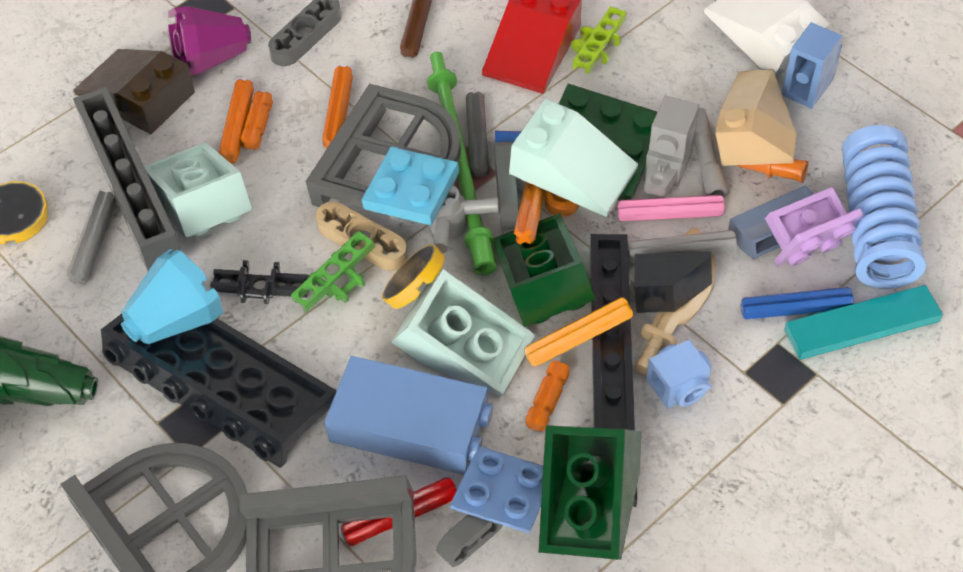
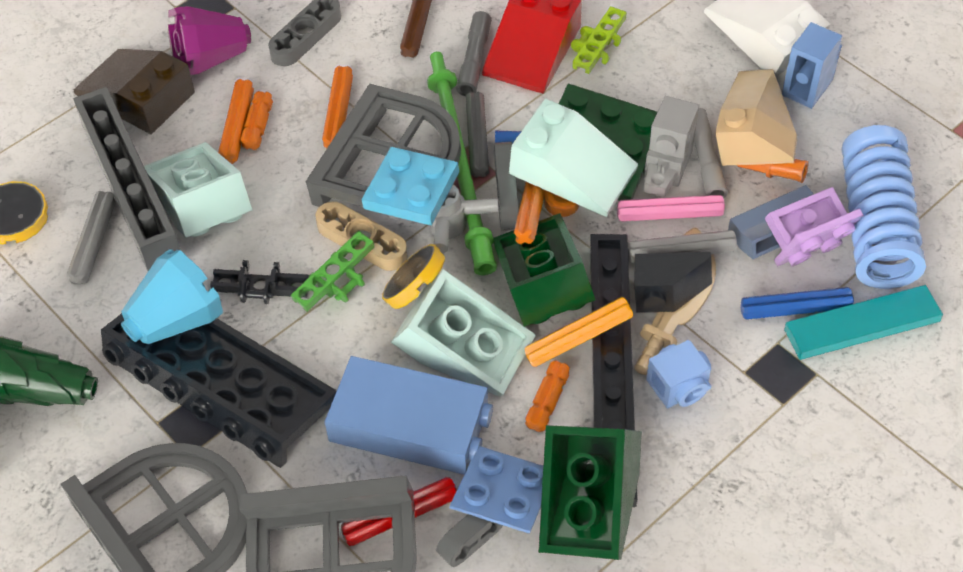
none -> dark grey piece [456,11,492,97]

